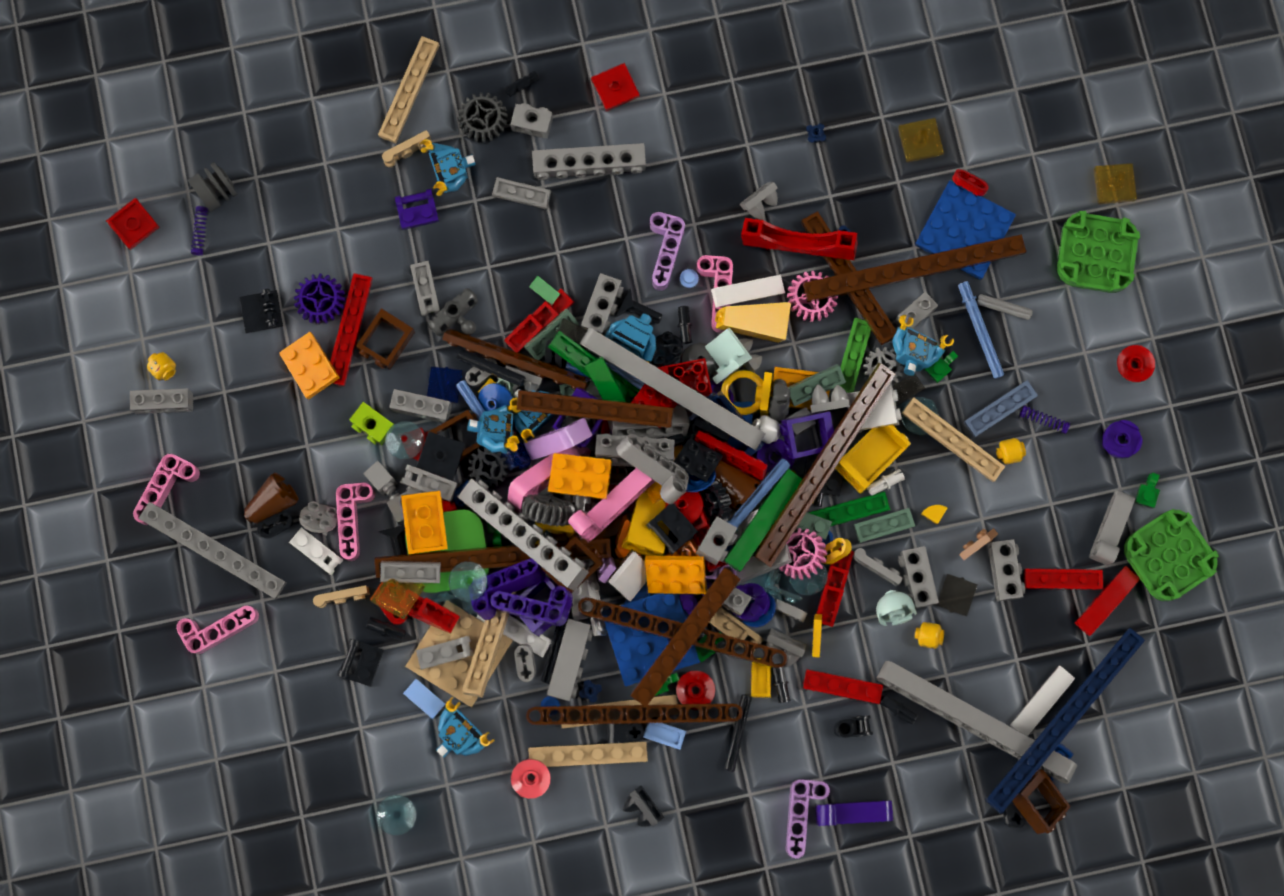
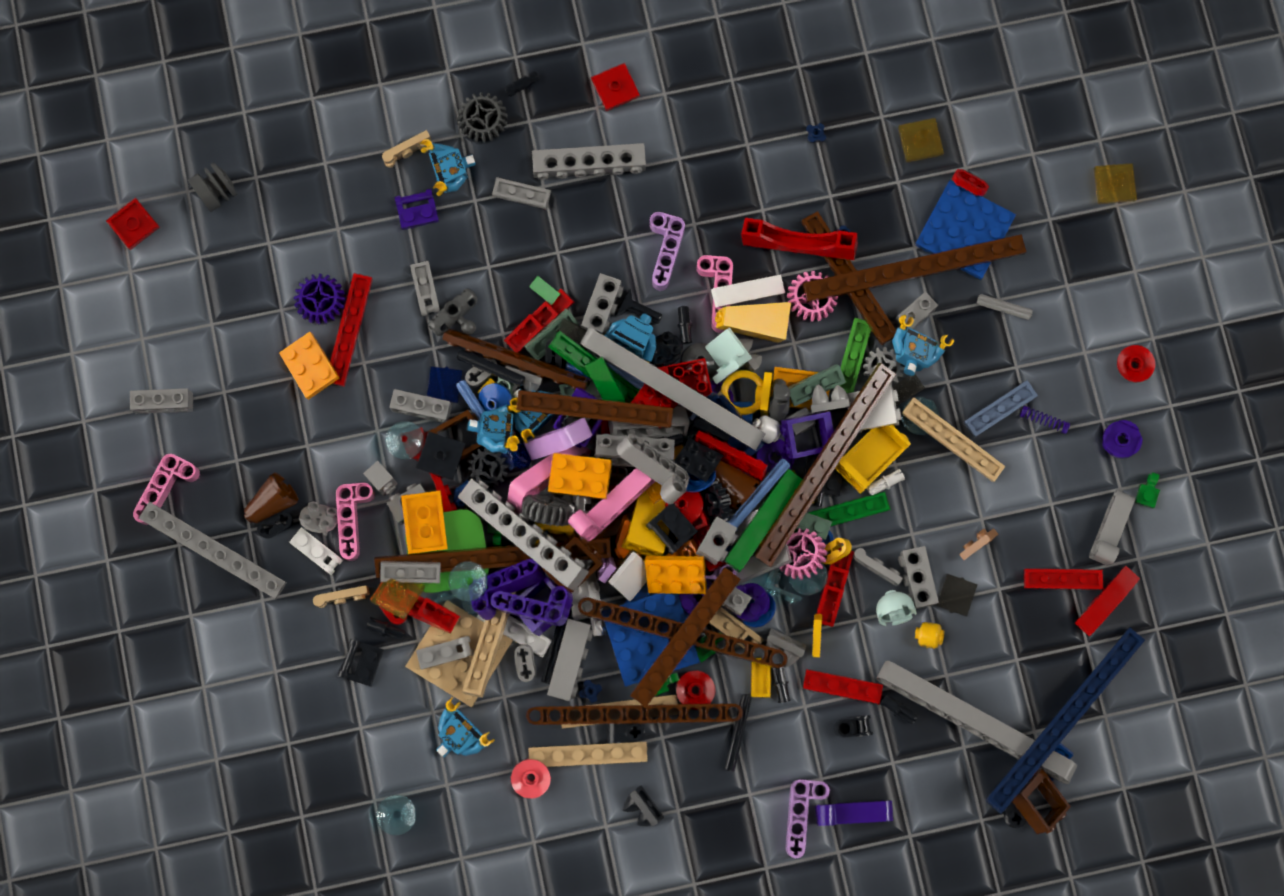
yellow head [147,352,176,381] -> none
bright pink beam [176,606,259,654] -> none
dark purple piece [190,206,208,255] -> none
black hinge [240,289,283,334] -> none
lime brick [349,402,396,445] -> none
reddish brown window [356,308,415,370] -> none
tan plate [378,36,439,144] -> none
black piece [378,525,406,555] -> none
light grey plate [400,465,457,502] -> none
light blue tile [403,679,446,719] -> none
light grey brick [510,103,553,139] -> none
blue tile [540,696,560,716] -> none
light blue tile [643,723,686,750] -> none
light blue plate [680,269,699,288] -> none
light grey tile [739,182,778,220] -> none
light grey beam [774,598,808,623] -> none
sand green plate [853,508,915,544] -> none
yellow tile [921,505,947,524] -> none
green plate [925,351,958,384] -> none
medium blue axle [958,281,1004,379] -> none
light grey brick [988,539,1025,602] -> none
yellow head [996,438,1026,464] -> none
white tile [1010,666,1075,736] -> none
bright green tile [1057,211,1140,293] -> none
bright green tile [1124,509,1219,602] -> none

